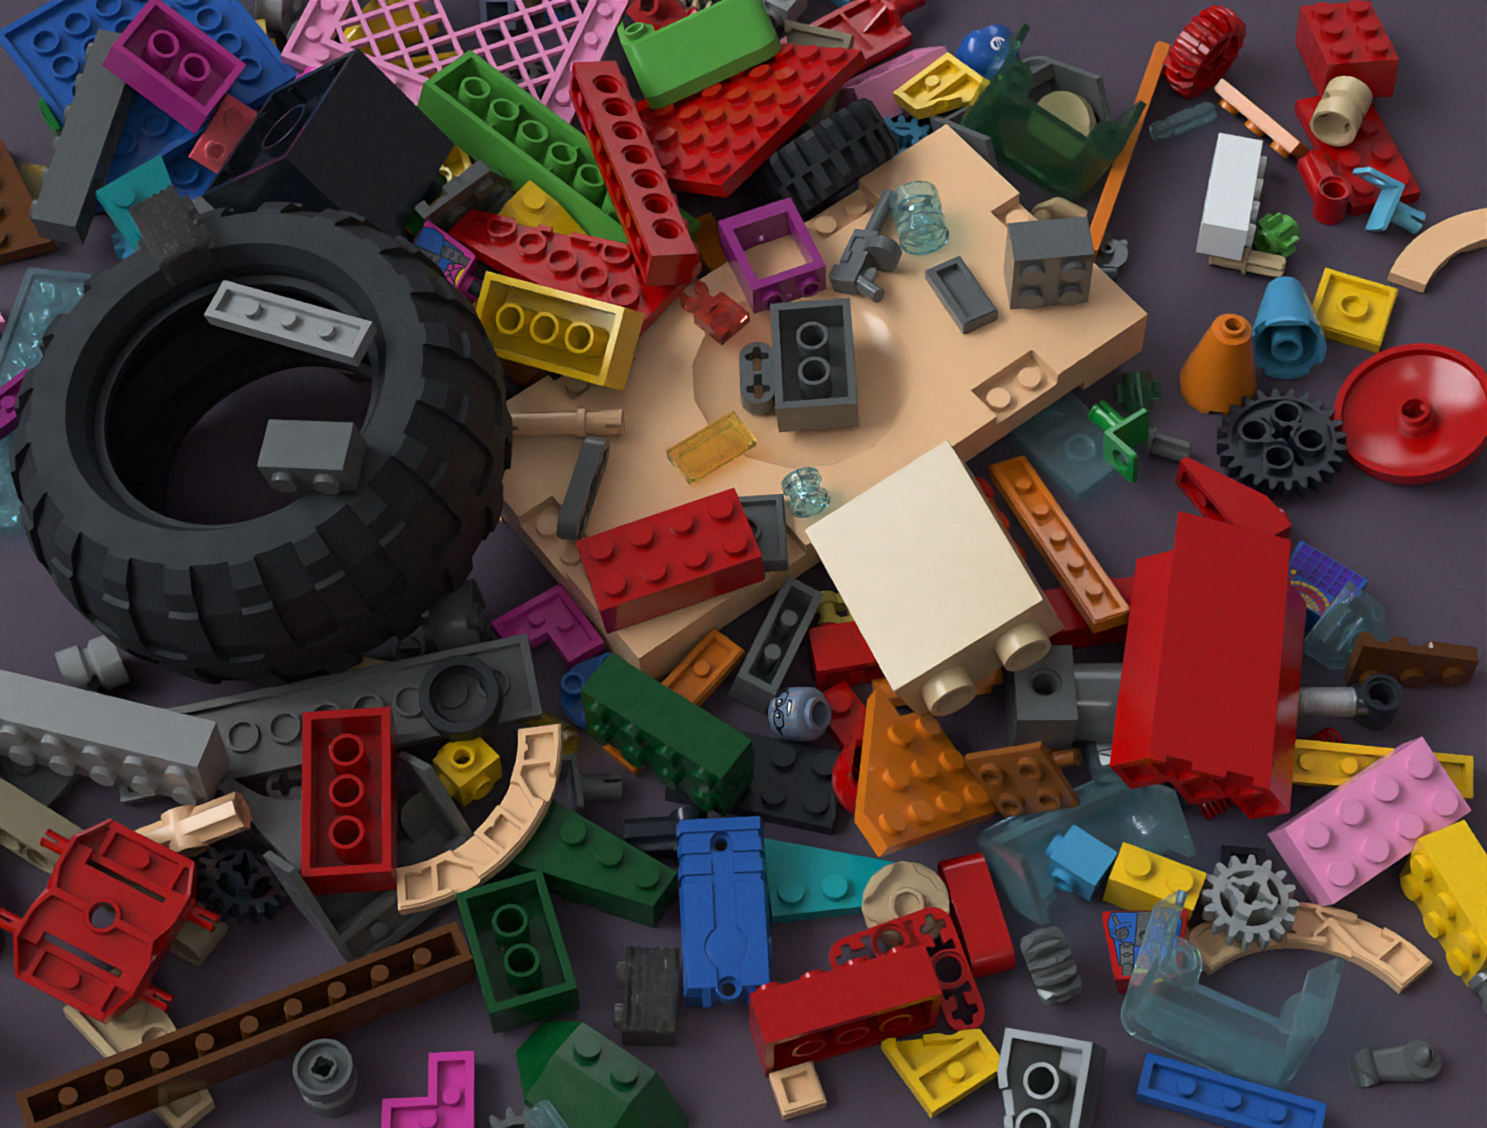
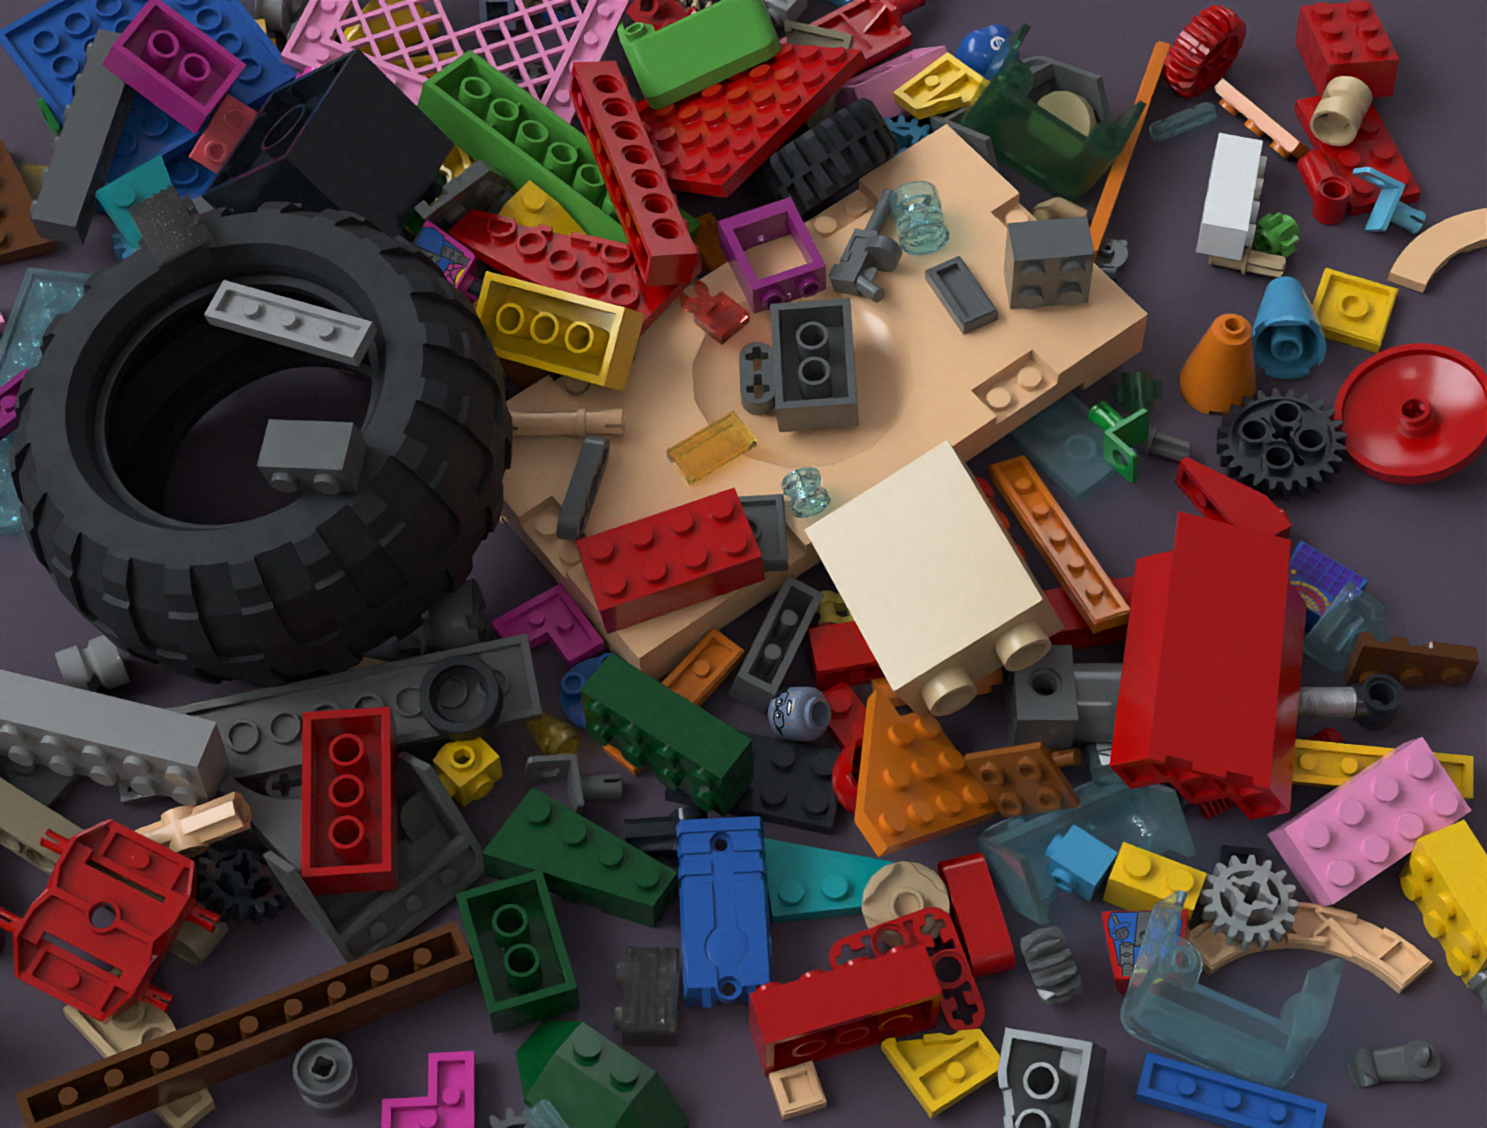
light nougat tile [396,724,563,915] -> none

